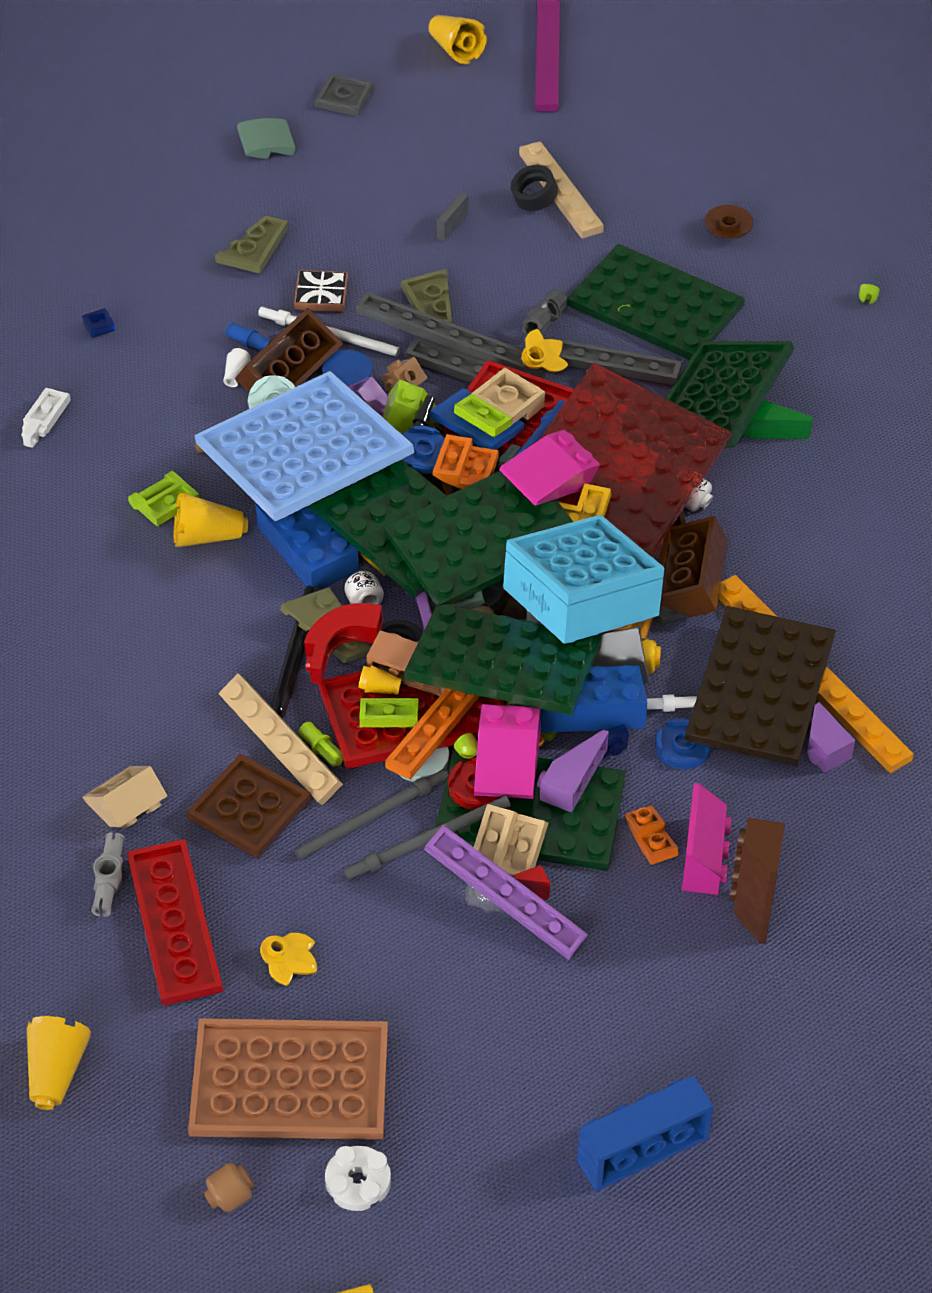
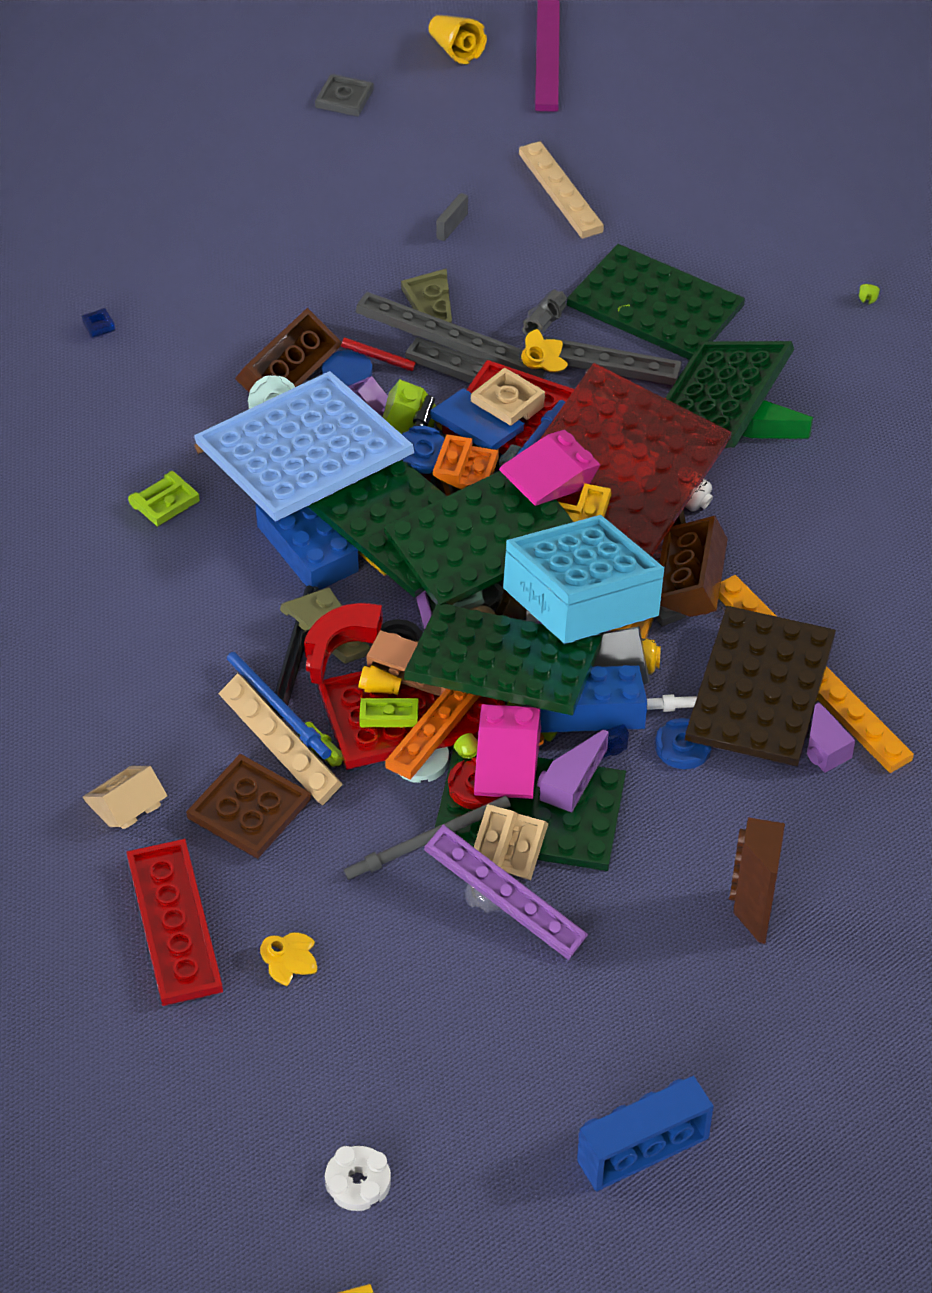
white hinge [21,388,71,448] -> none
yellow cone [27,1016,91,1110] -> none
light grey pin [91,832,125,917] -> none
yellow cone [174,493,248,547] -> none
nougat plate [188,1018,388,1140] -> none
medium nougat head [203,1162,255,1213] -> none
olive wing [215,216,288,274] -> none
white cone [223,348,251,387] -> none
blue pin [226,322,272,351] -> none
sand green slope [237,118,295,159] -> none
white bar [258,307,400,357] -> none
tile [294,270,348,312] -> none
dark grey bar [294,769,449,860] -> none
white head [344,571,384,605] -> none
medium nougat brick [381,357,427,392] -> none
lime plate [454,394,512,437] -> none
black tyre [510,164,558,211] -> none
red slope [513,866,550,899] -> none
orange slope [625,805,678,865] -> none
dark pink slope [682,783,732,895] -> none
reddish brown dish [705,205,753,239] -> none
none -> blue bar [227,652,332,759]
none -> red bar [341,337,416,372]

